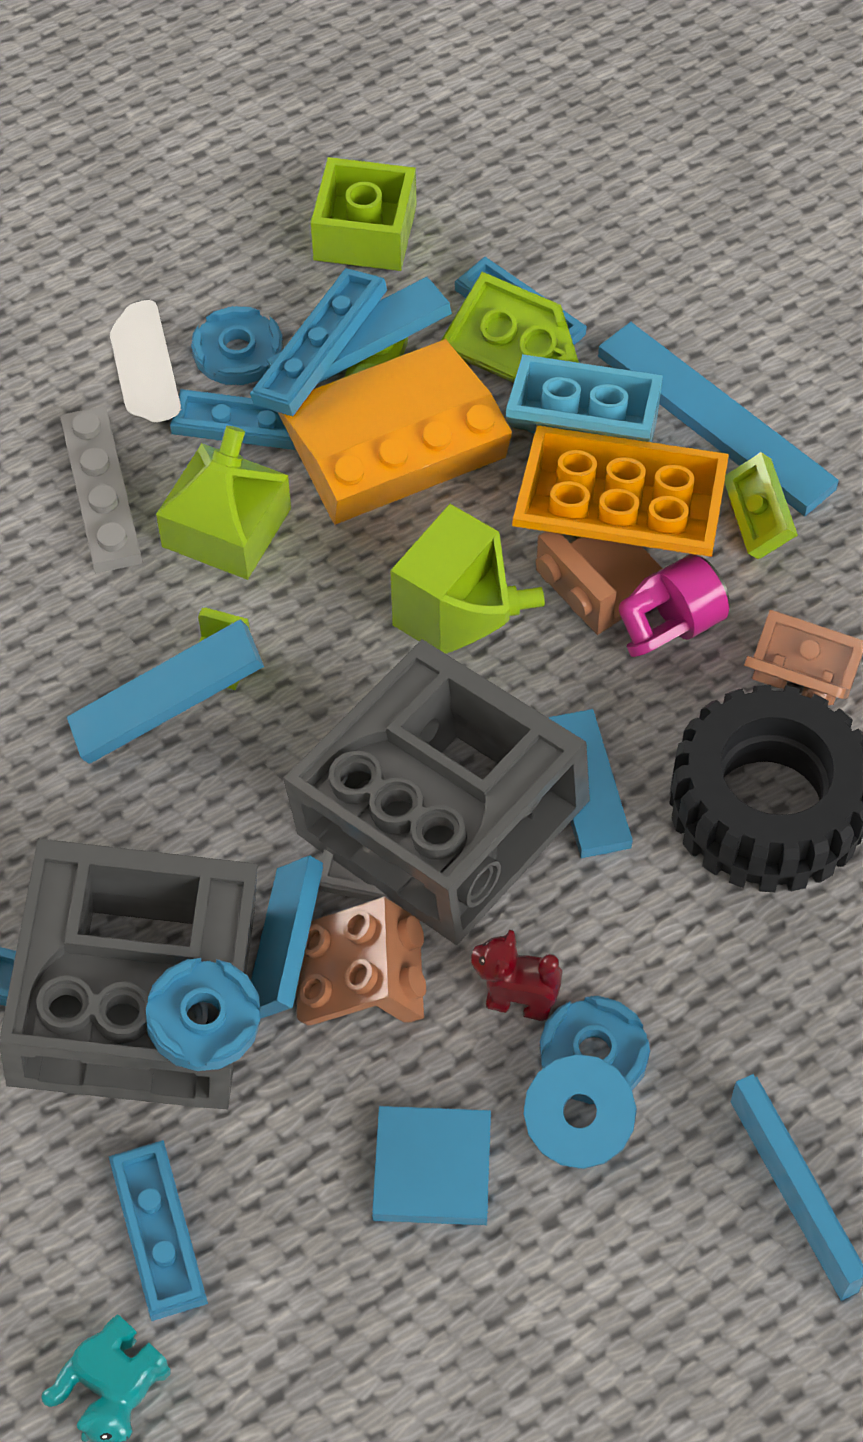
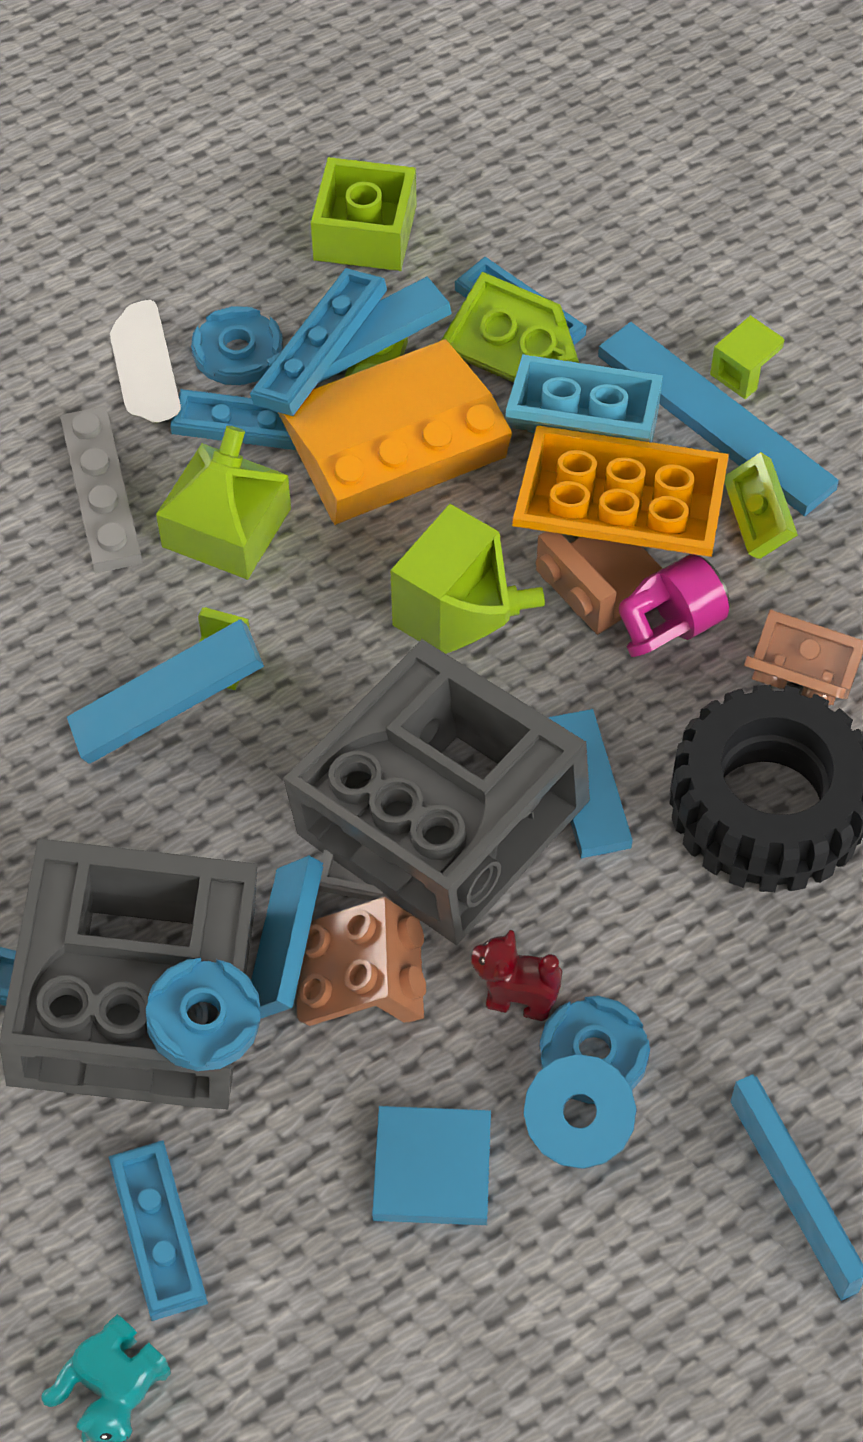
none -> lime panel [710,315,784,400]

